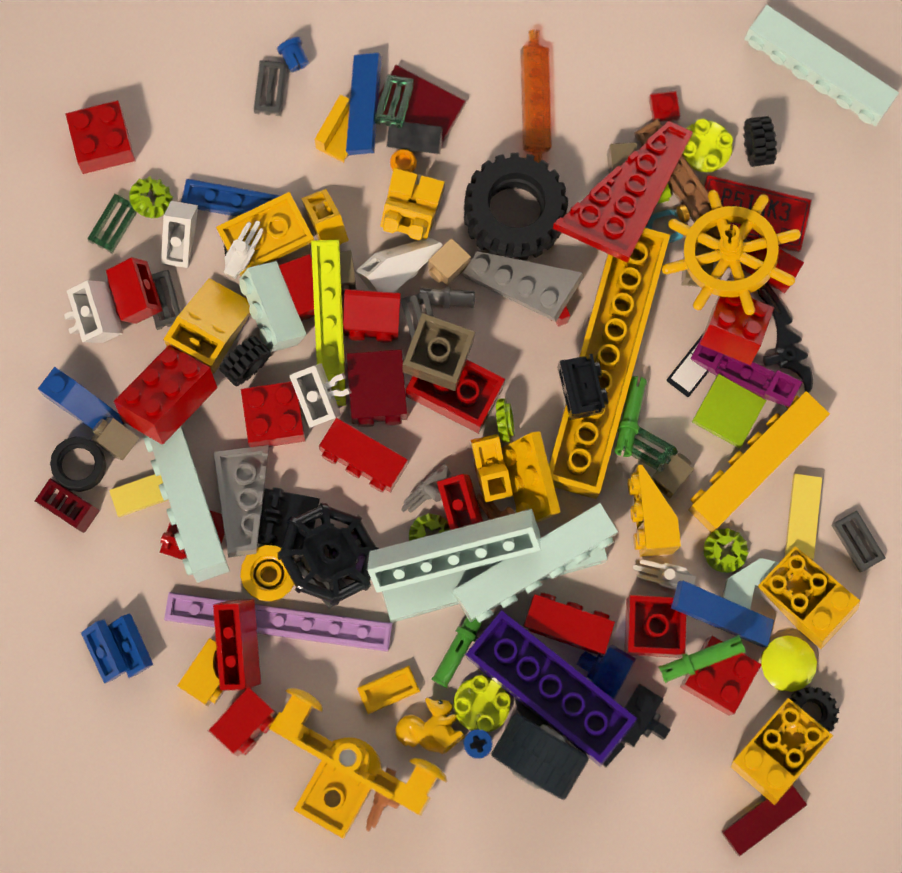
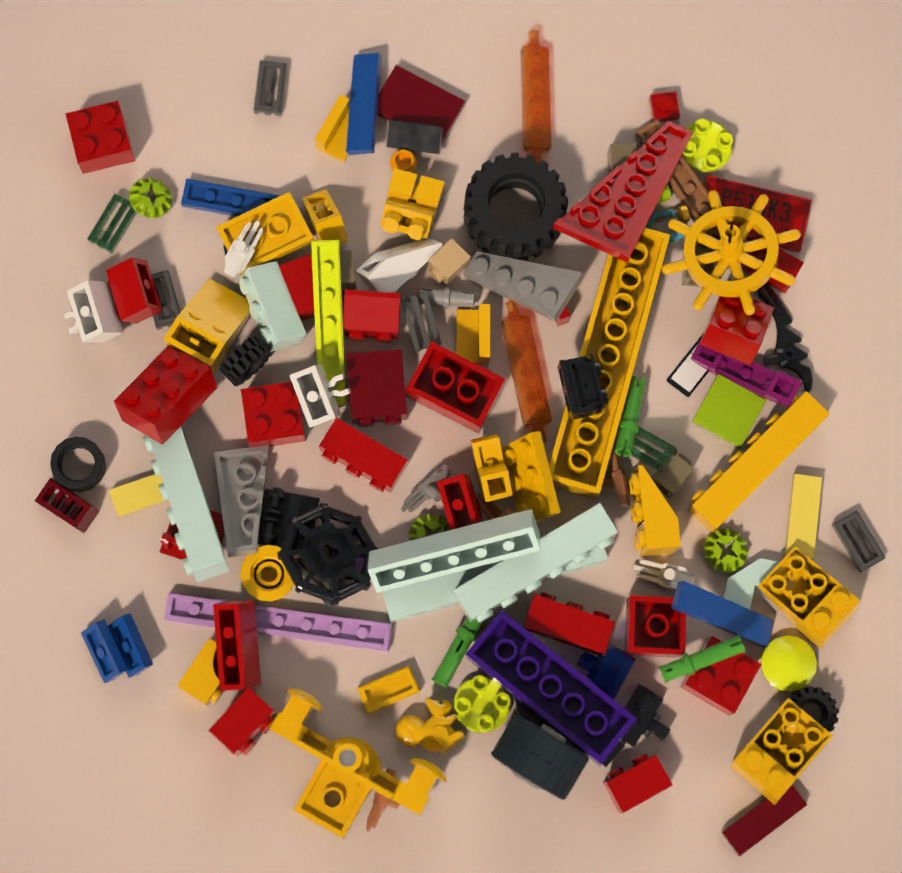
blue slope [38,366,124,430] -> none
dark tan brick [91,417,139,460] -> none
white slope [161,201,198,268] -> none
blue bush [276,37,309,72] -> none
clear green tile [375,75,414,128] -> none
dark tan brick [403,313,475,391] -> none
blue bush [464,729,493,759] -> none
lime gear [495,398,515,443] -> none
black tyre [743,116,777,167] -> none
light aqua brick [745,5,899,127] -> none
none -> yellow panel [456,304,490,364]
none -> clear orange plate [501,300,552,443]
none -> nougat piece [602,447,630,508]
none -> red brick [603,753,673,813]

